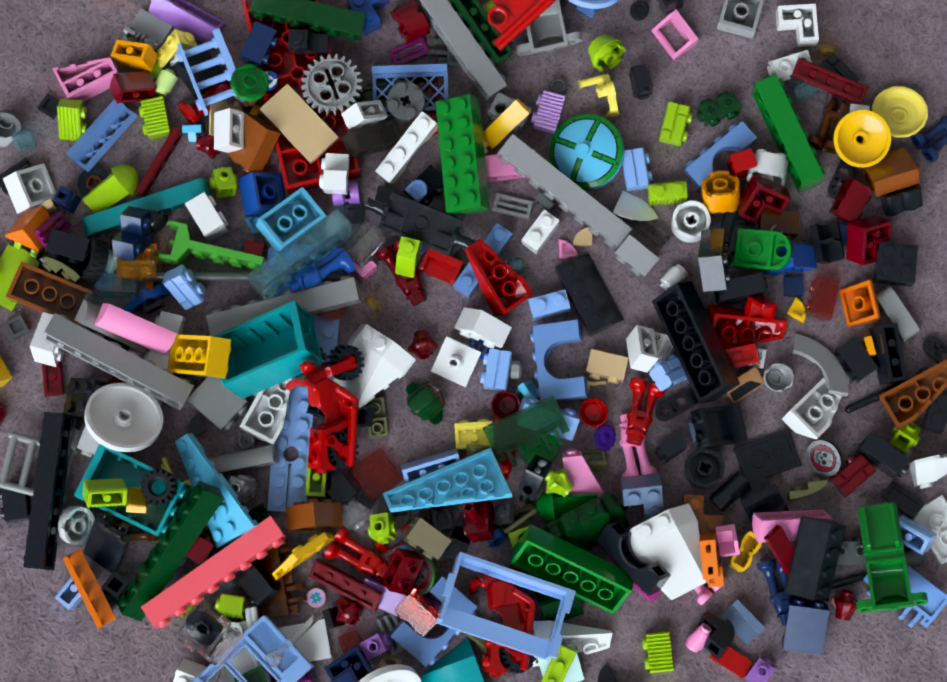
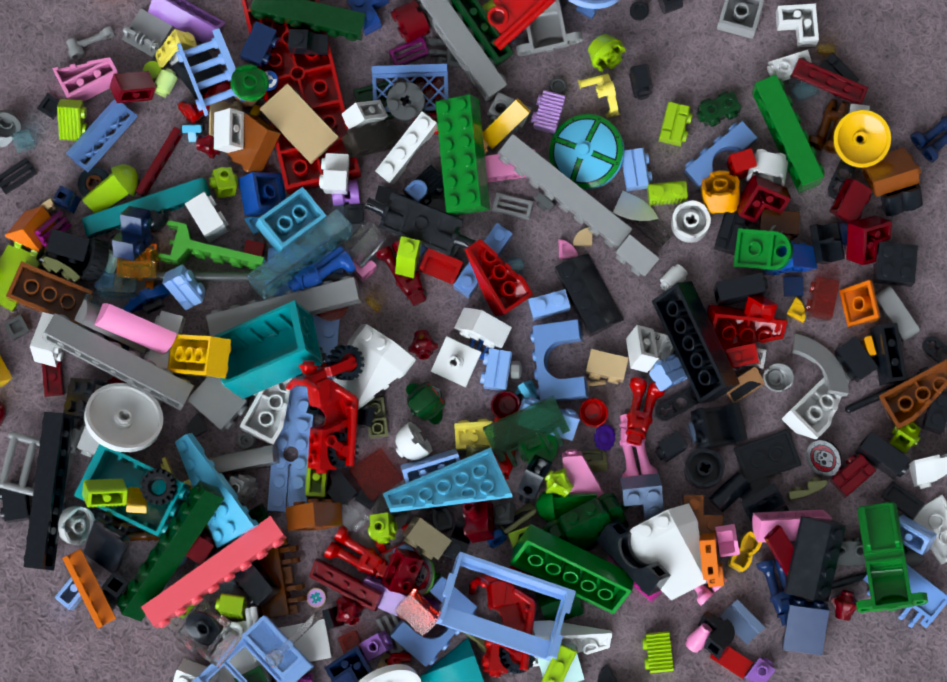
white slope [3,163,56,214] -> none
light orange brick [110,40,158,71] -> none
lime brick [138,96,171,140] -> none
yellow wing [272,532,334,580] -> none
light grey gear [301,54,363,115] -> none
white brick [521,210,560,255] -> none
bright pink tile [651,10,698,60] -> none
black brick [698,228,733,292] -> none
light yellow hat [872,86,928,138] -> none
none -> light grey brick [66,26,115,60]
none -> red arm [387,652,411,665]
none -> white cylinder [395,422,432,461]

